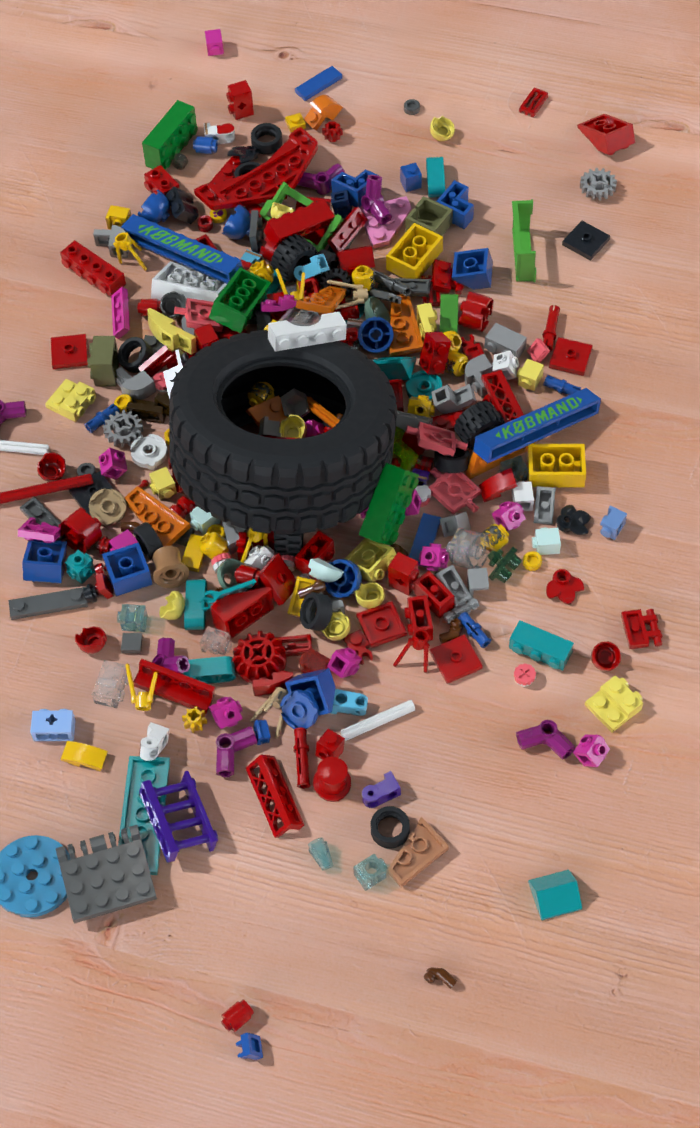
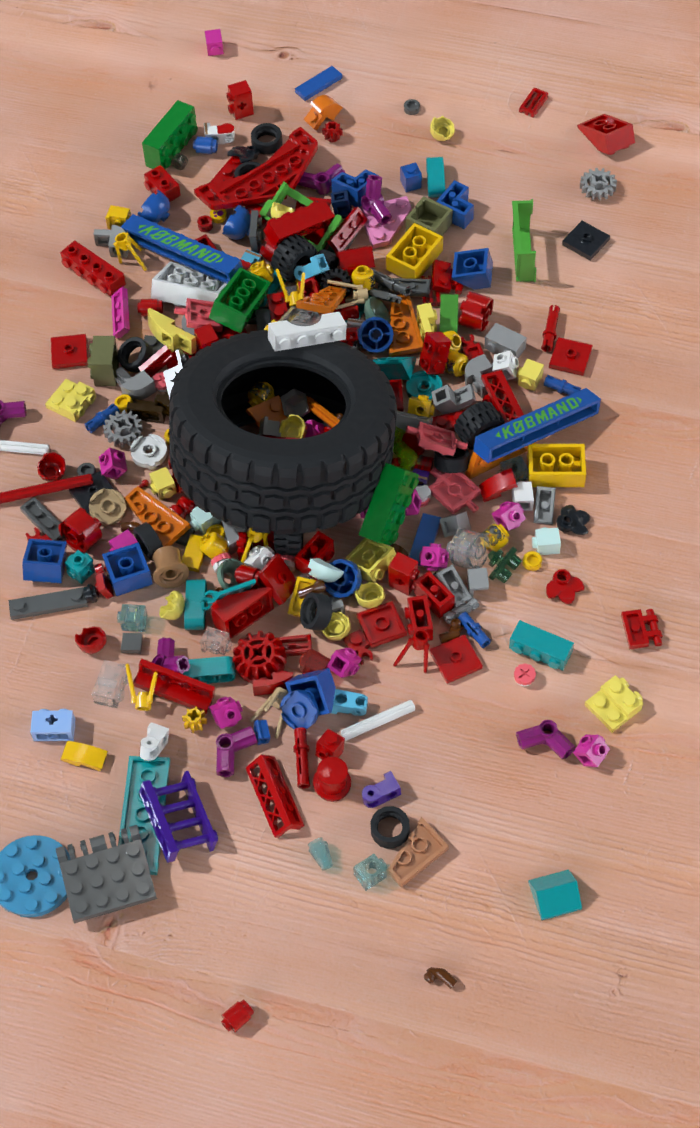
dark pink wing [18,517,61,543] -> none
red plate [97,536,111,555] -> none
dark grey hair [160,291,186,318] -> none
black brick [166,186,199,224] -> none
blue tile [236,1032,263,1060] -> none
dark pink slope [260,294,298,312] -> none
yellow plate [285,113,306,133] -> none
coral tile [527,338,550,363] -> none
red hair [591,641,621,671] -> none
medium blue brick [600,505,627,540] -> none

